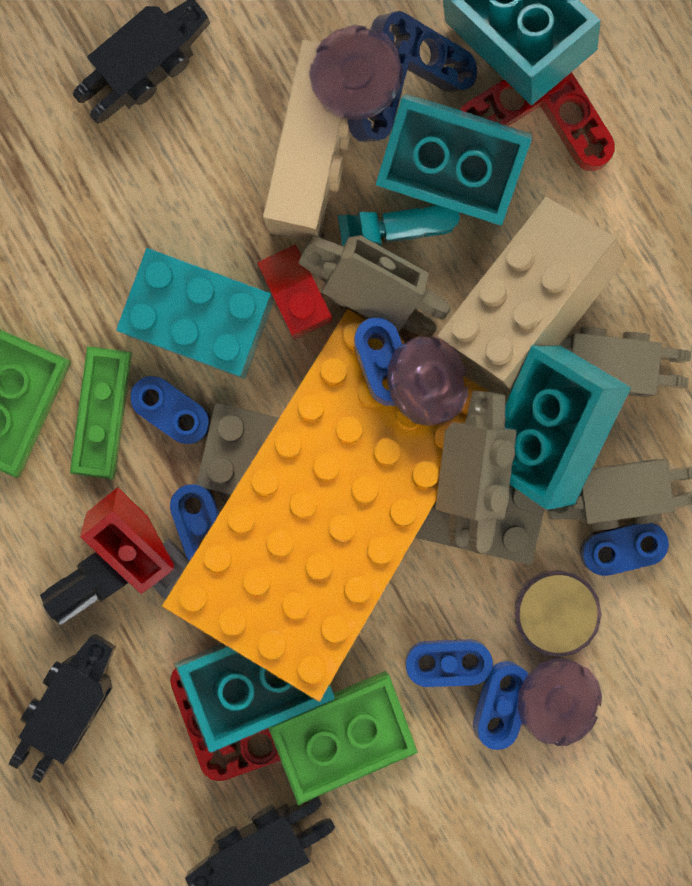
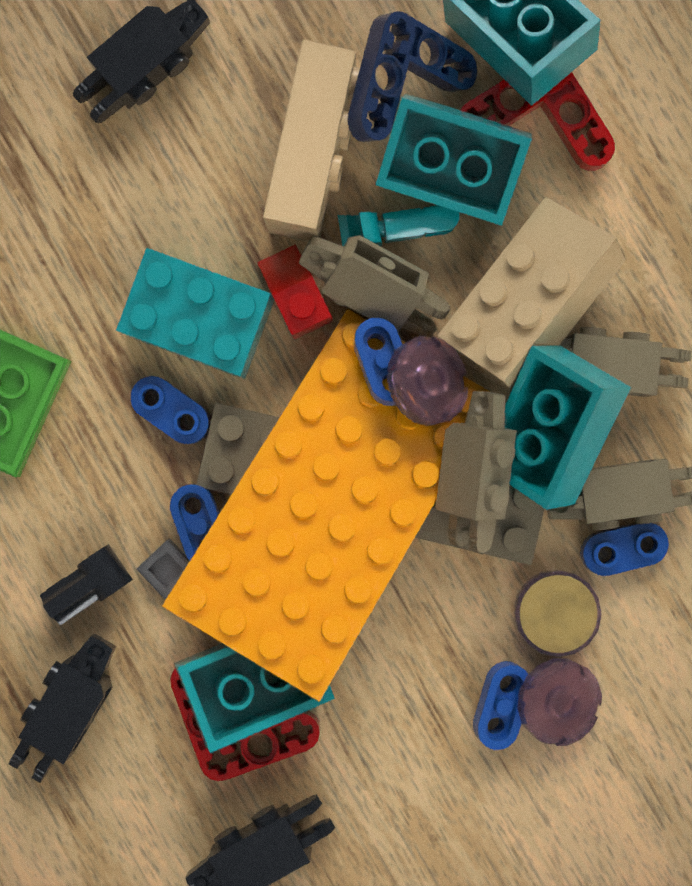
bright green tile [70,346,132,479] -> none
red slope [80,487,174,594] -> none
bright green tile [268,671,418,805] -> none
tile [309,25,403,121] -> none
blue plate [405,639,493,687] -> none

